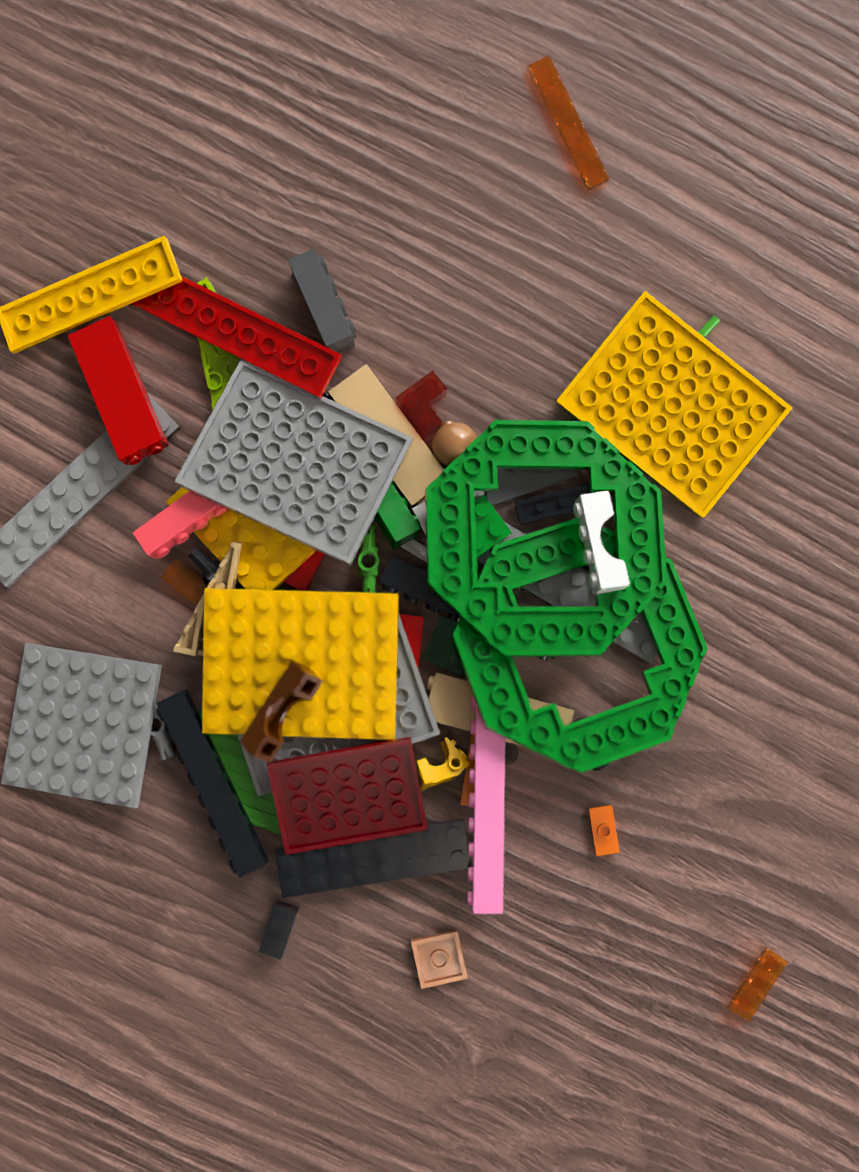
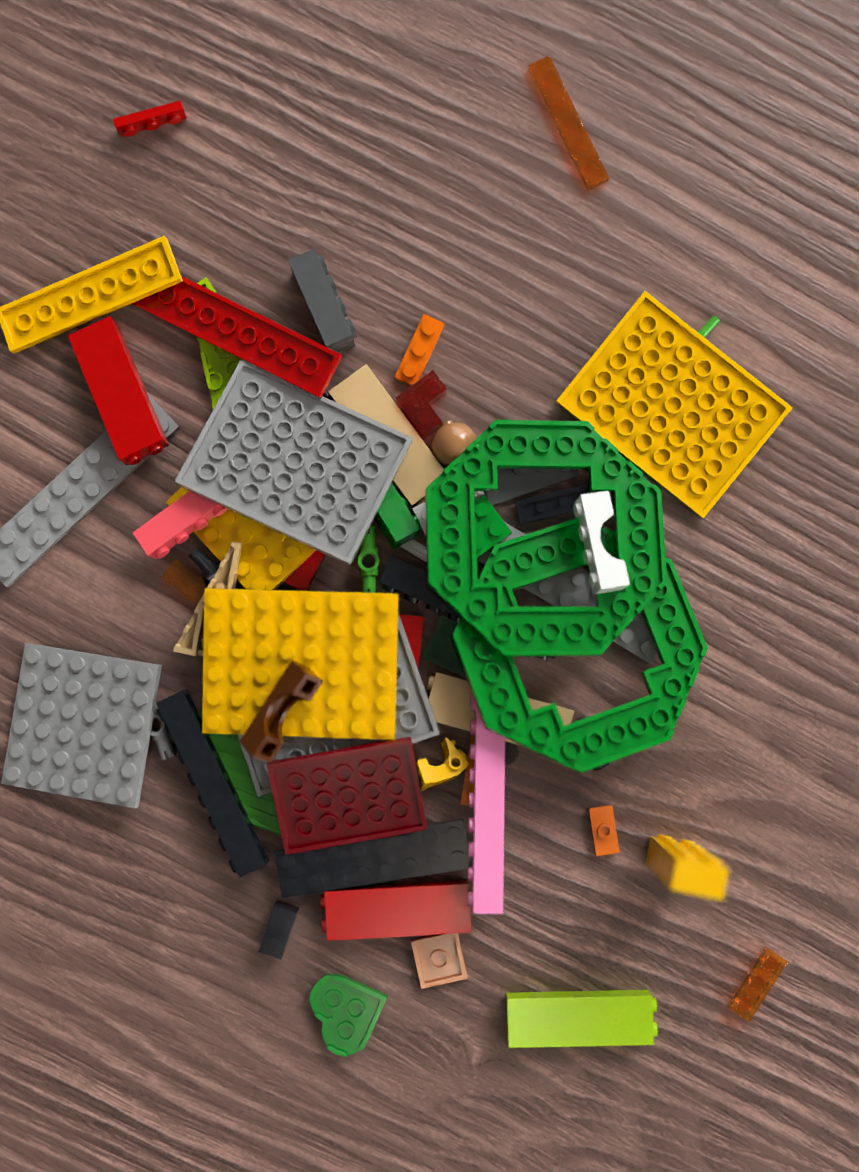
none -> red plate [113,100,187,137]
none -> green plate [309,973,387,1057]
none -> red brick [321,880,471,941]
none -> orange plate [395,314,445,388]
none -> lime brick [506,990,658,1048]
none -> yellow brick [645,834,729,901]

